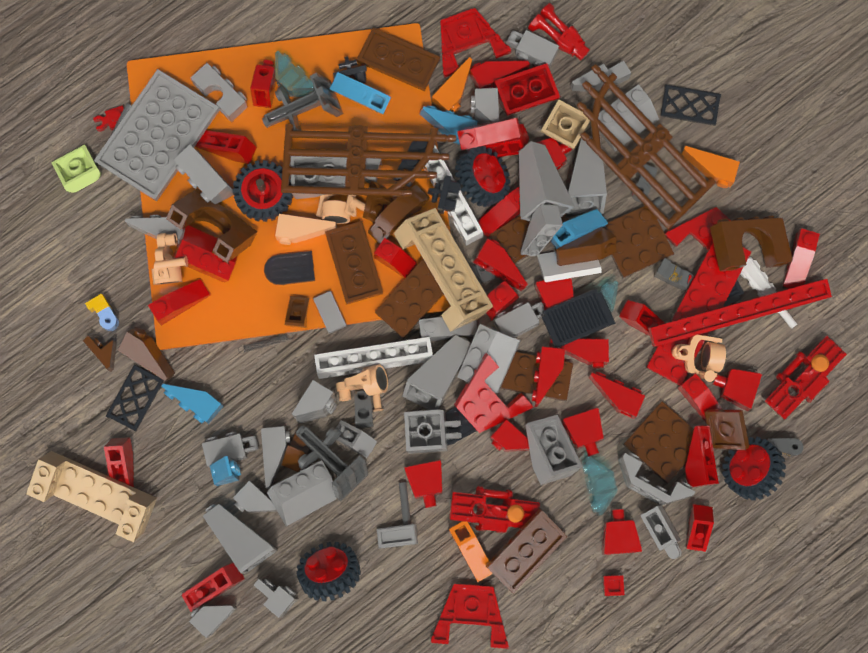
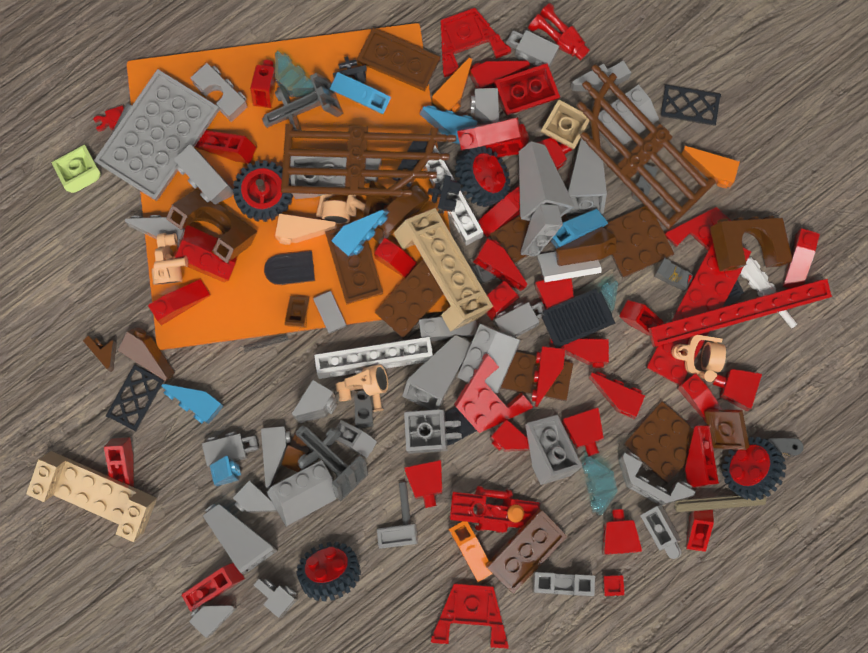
leg [85,294,119,331] -> none
red piece [764,336,847,420] -> none
none -> dark azure slope [332,210,390,256]
none -> light grey arch [533,572,595,596]
none -> dark tan axle [674,494,767,512]

